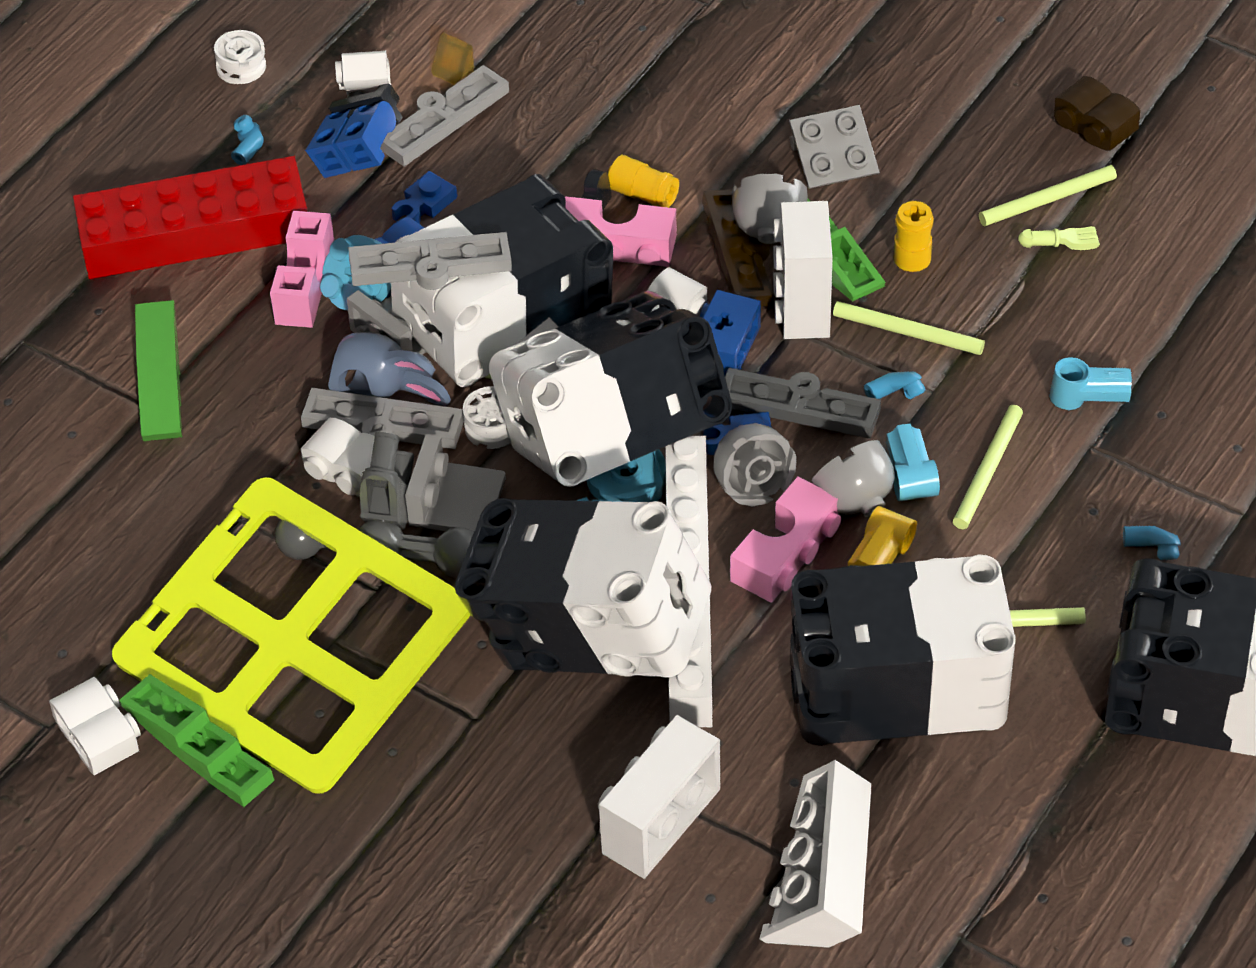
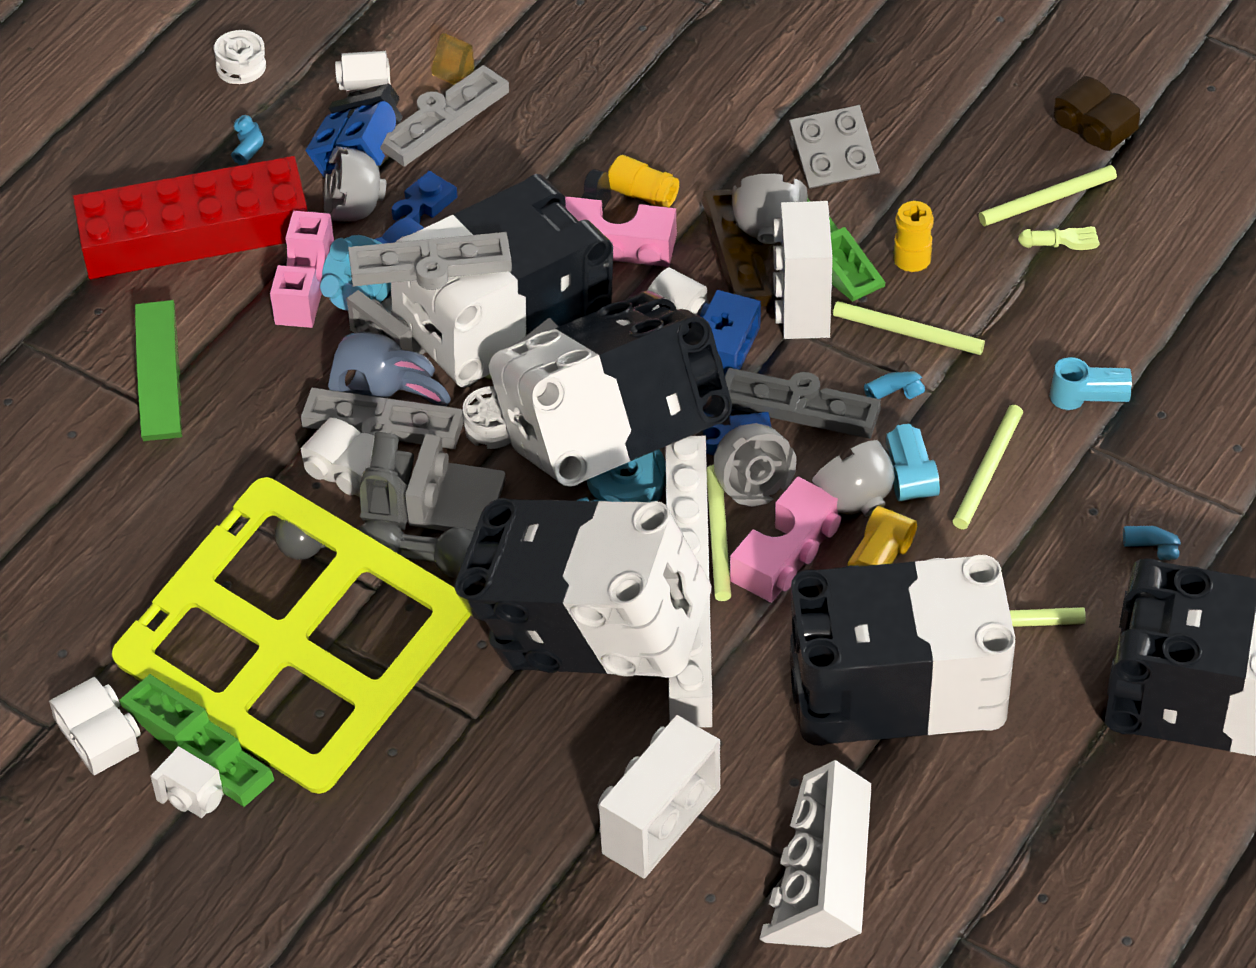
none -> white brick [151,746,224,818]
none -> light grey cylinder [323,146,386,222]
none -> yellowish green bar [707,465,731,601]

